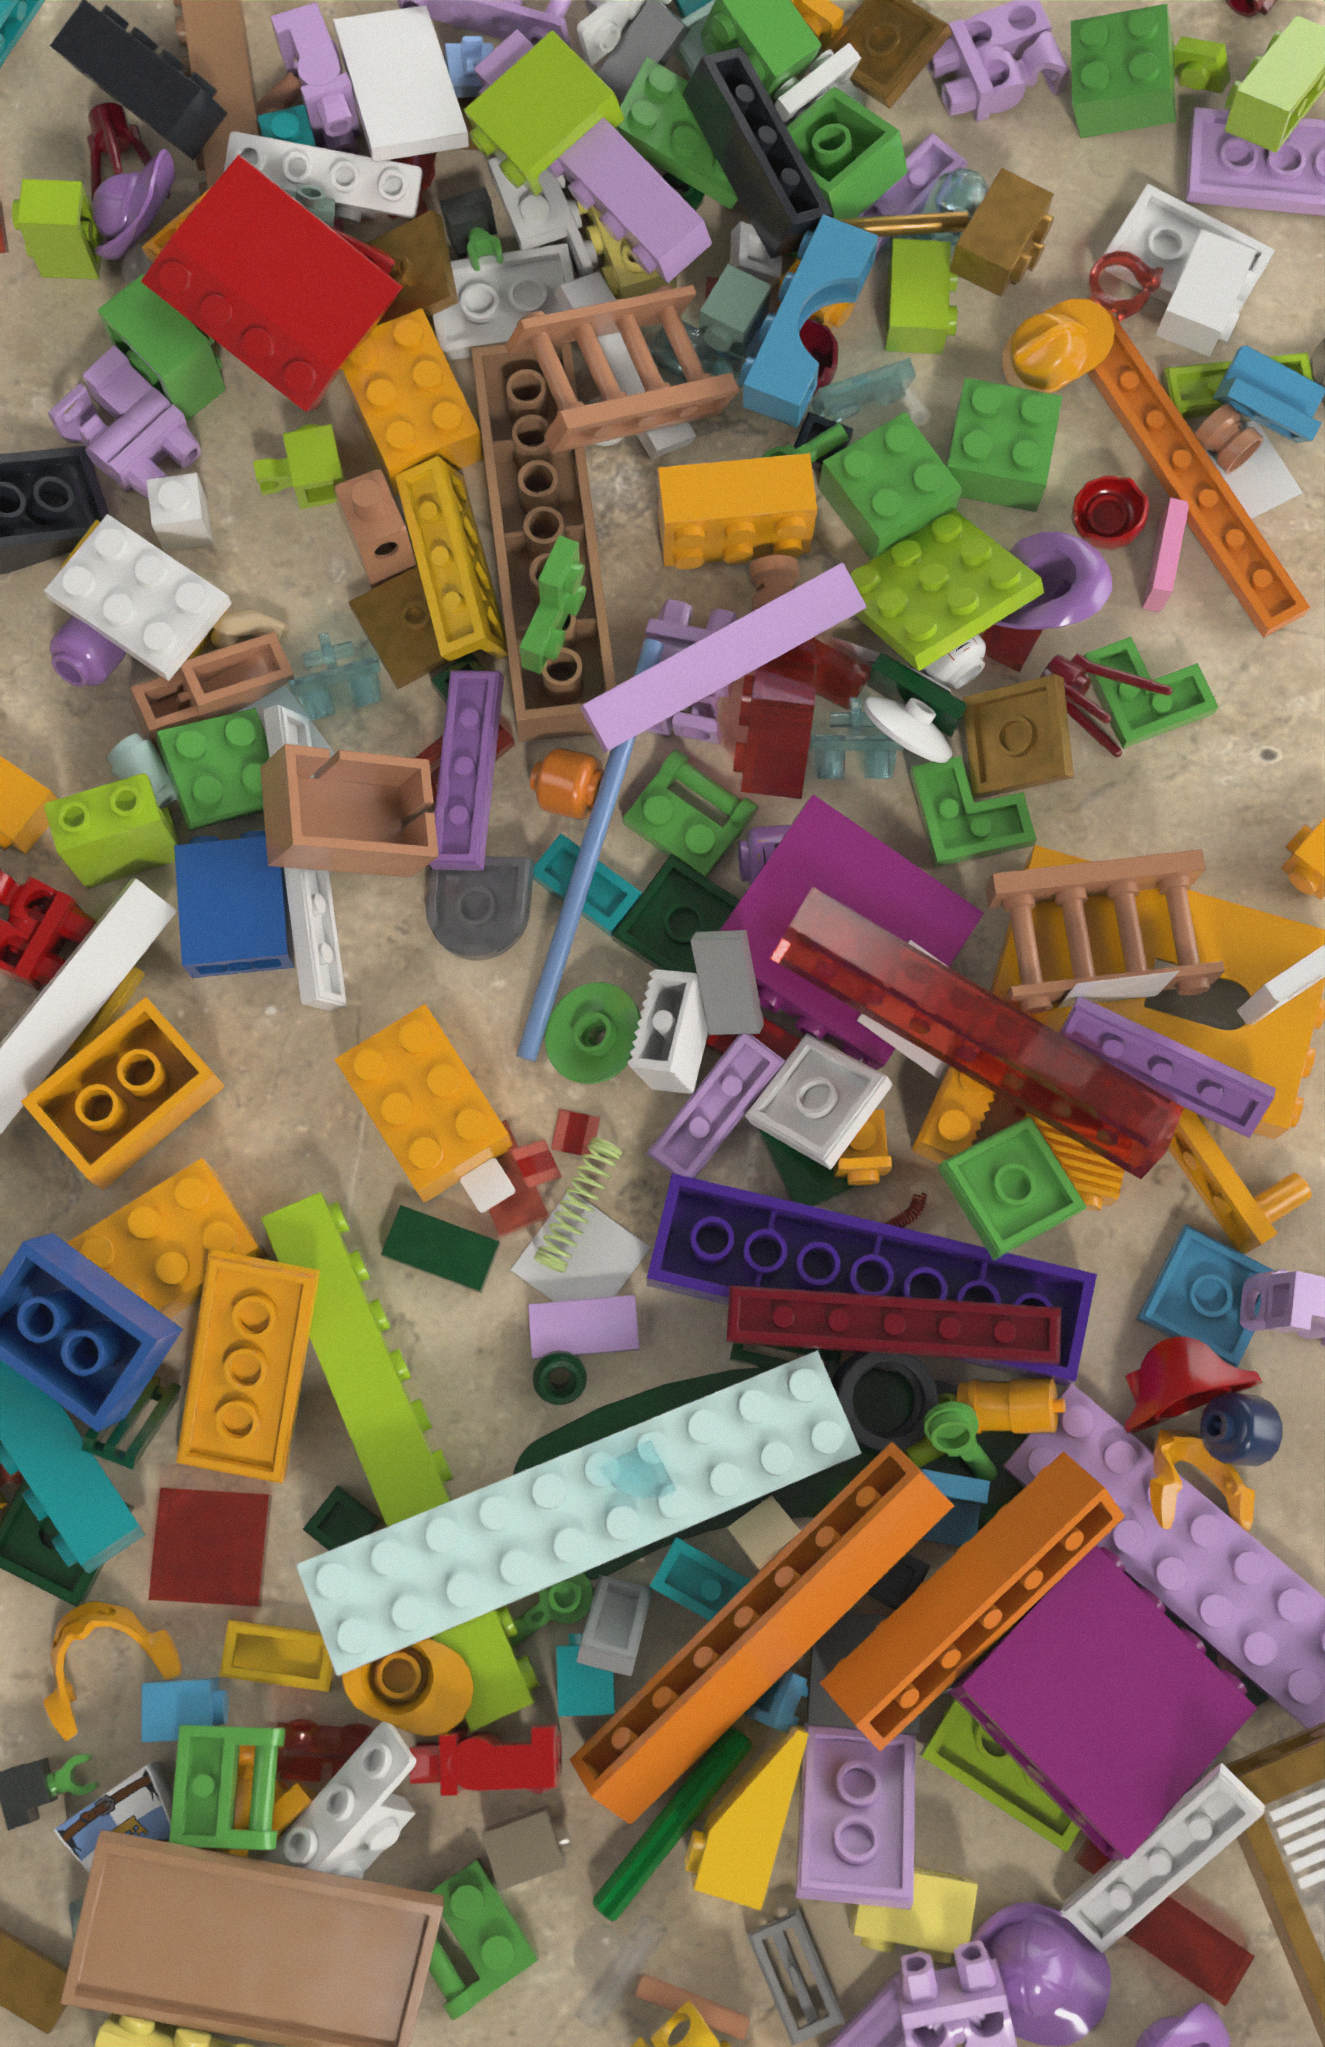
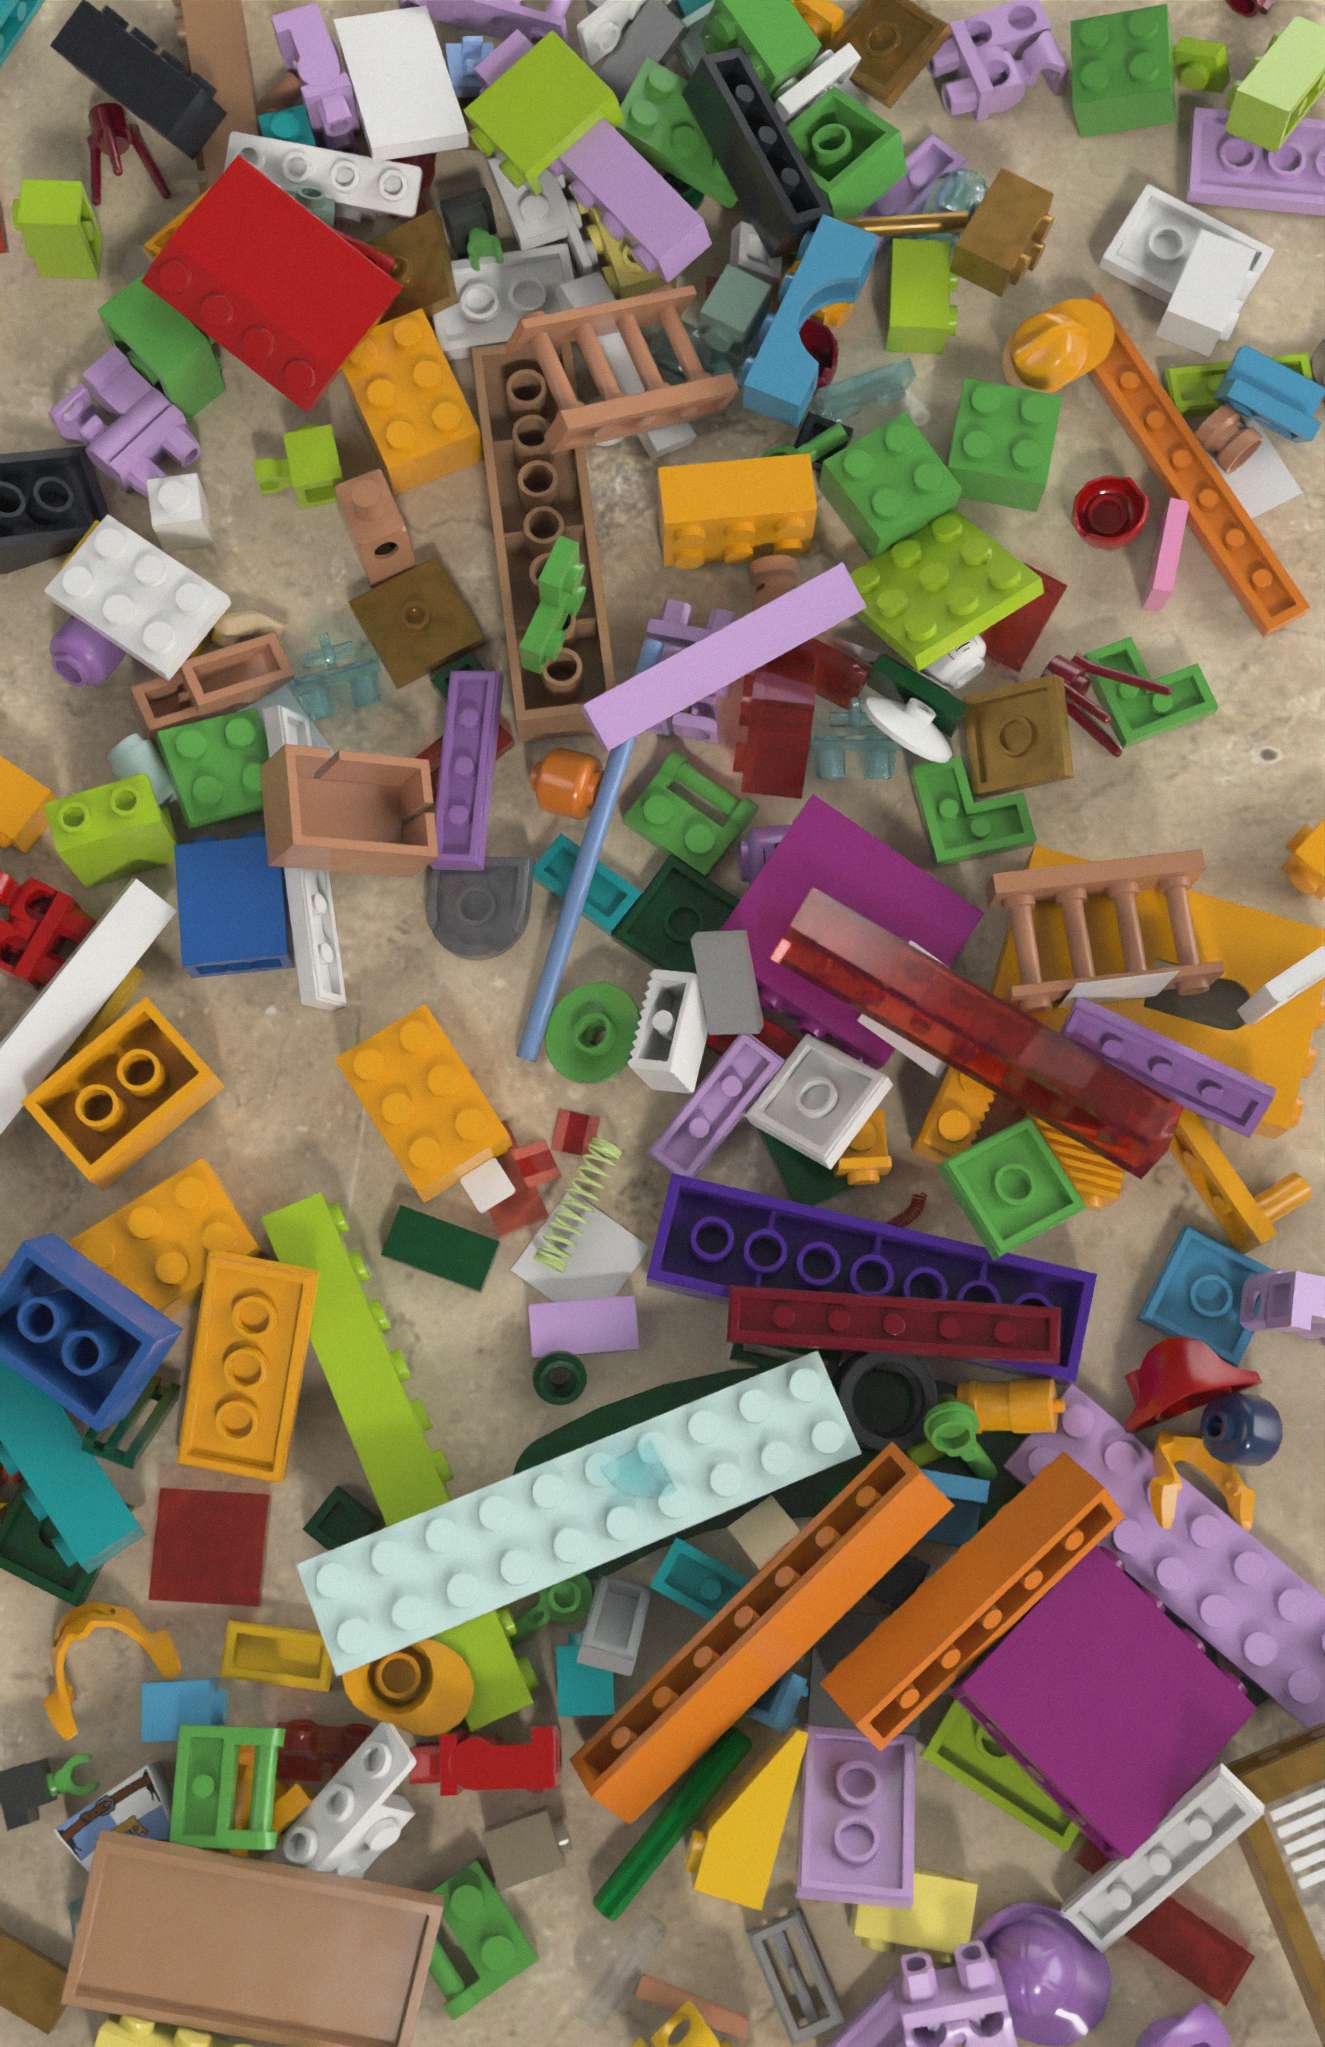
medium lavender hat [92,149,175,261] -> none
yellow fence [395,456,508,661] -> none
medium lavender hat [995,532,1112,630] -> none
clear red piece [1088,251,1164,322] -> none

